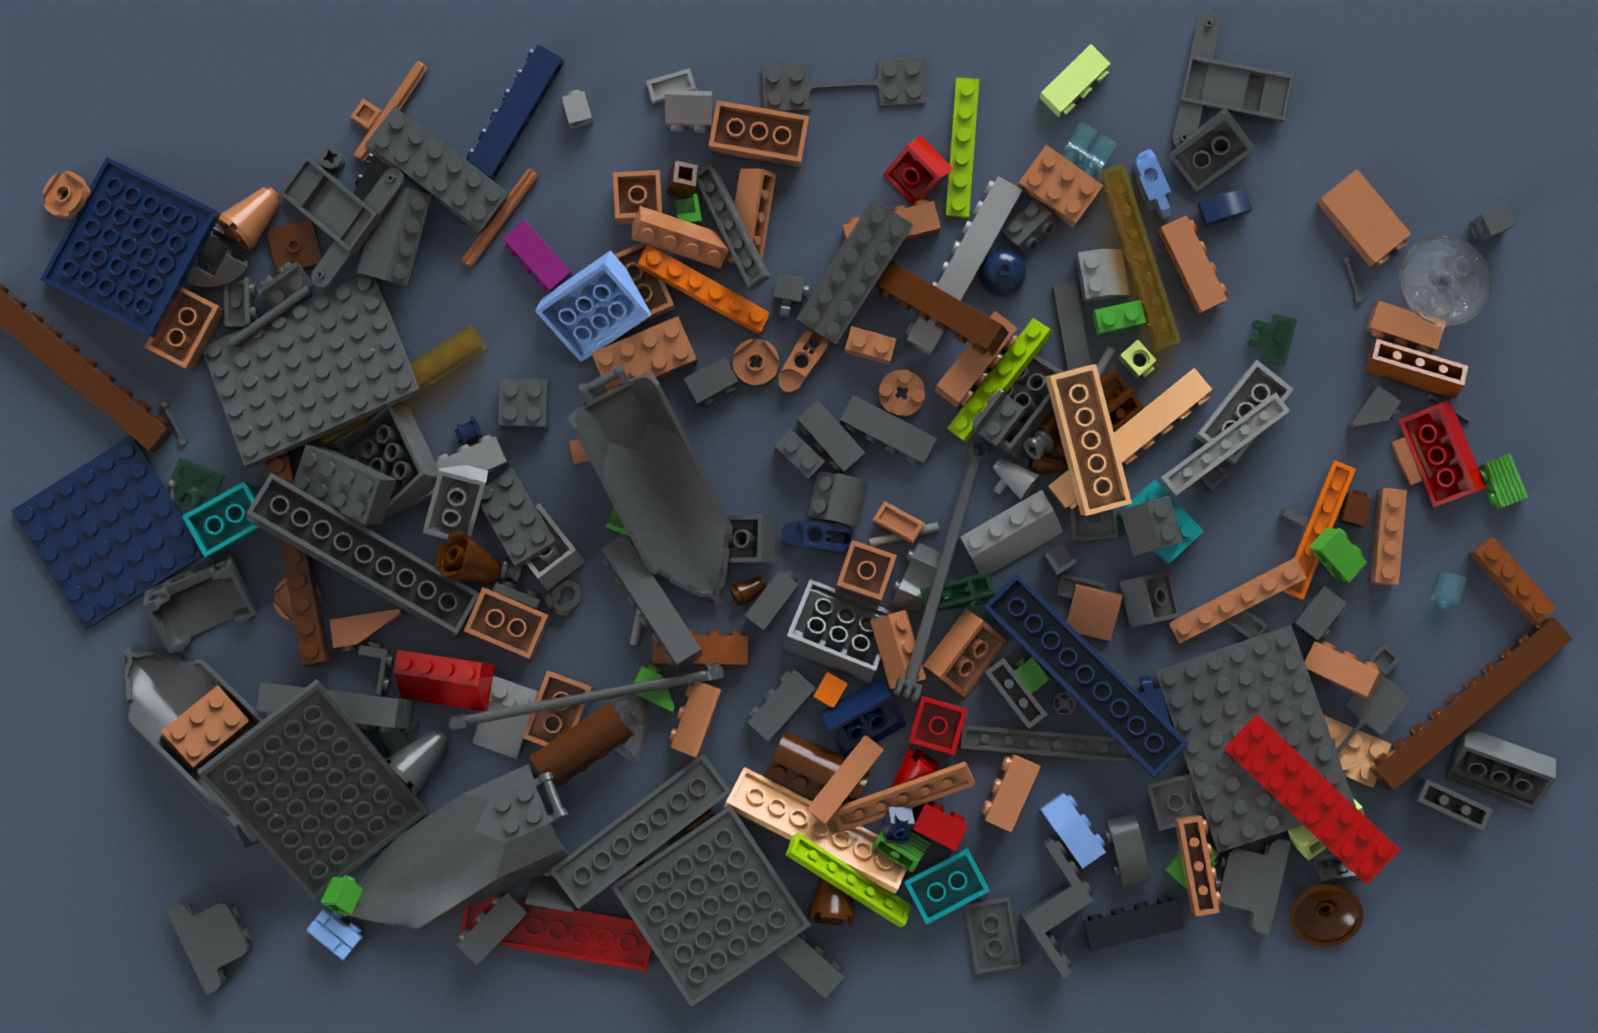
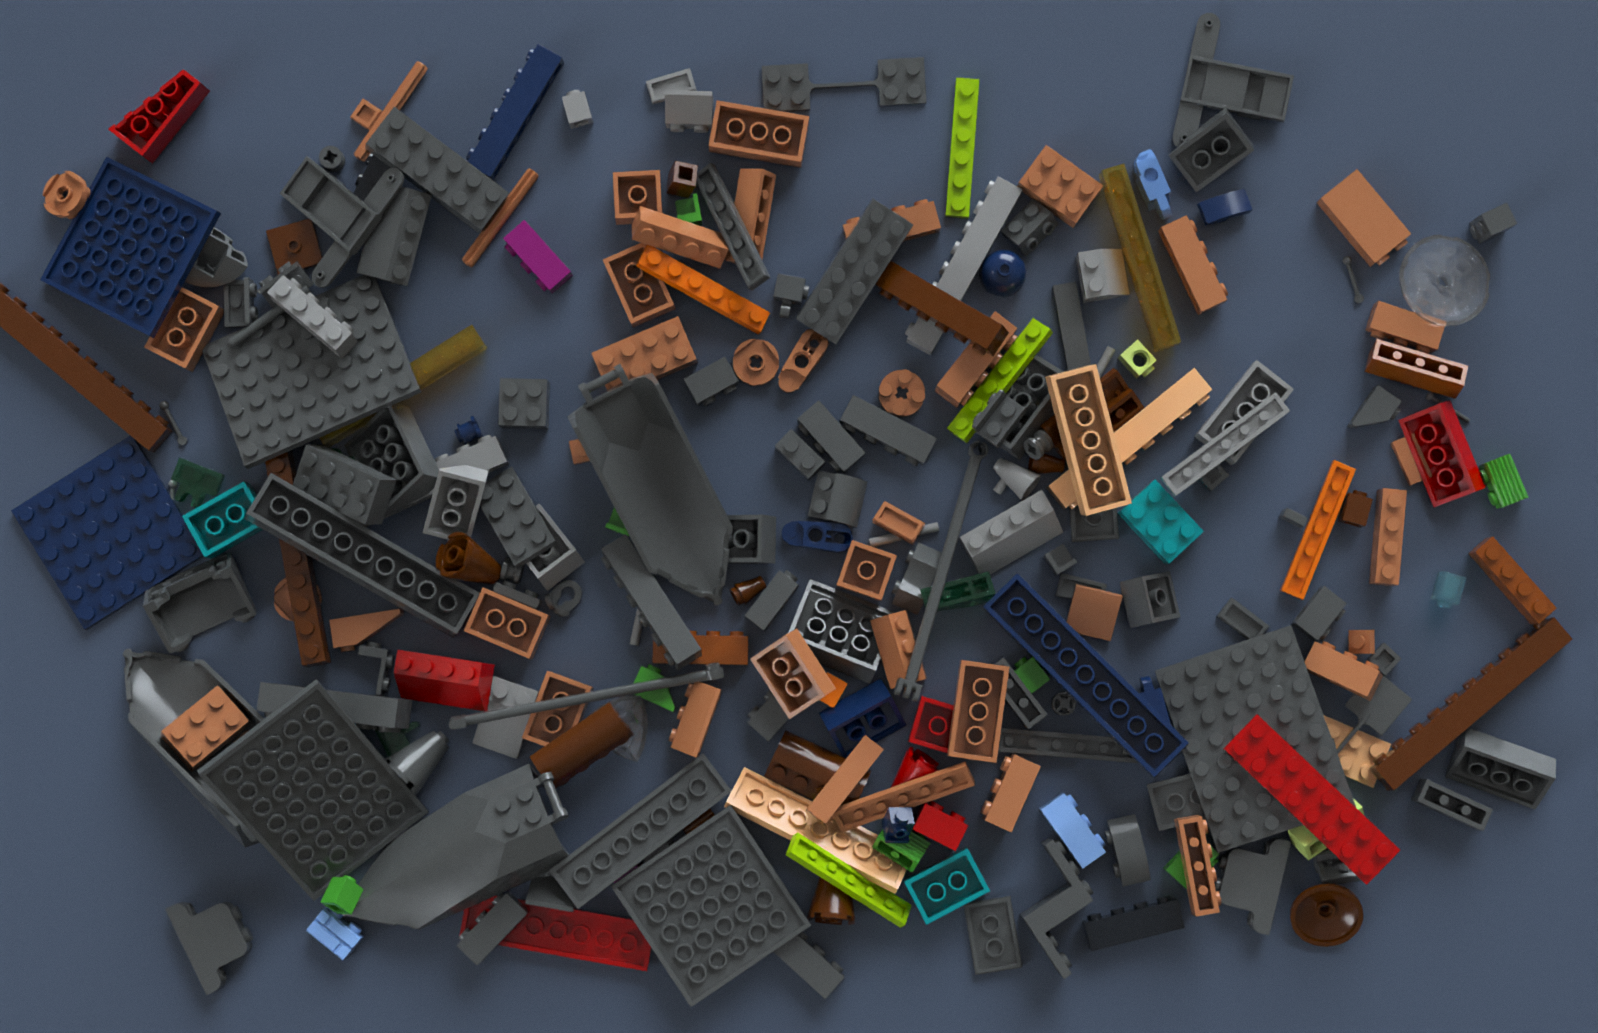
nougat cone [216,187,280,252] -> none
light blue slope [535,250,651,362] -> none
nougat brick [845,326,897,365] -> none
red slope [883,136,953,206] -> none
nougat slope [923,609,1008,698] -> none
yellowish green brick [1039,44,1111,117] -> none
clear light blue hips [1063,121,1118,177] -> none
bright green brick [1092,300,1146,337] -> none
dark grey slope [1120,496,1183,556] -> none
nougat plate [1168,557,1307,645] -> none
clear green plate [1247,314,1297,366] -> none
bright green brick [1309,527,1367,583] -> none
none -> red wedge [108,69,210,164]
none -> light grey brick [267,275,358,359]
none -> nougat brick [750,629,836,719]
none -> nougat brick [947,660,1009,763]
none -> nougat plate [1349,630,1375,654]

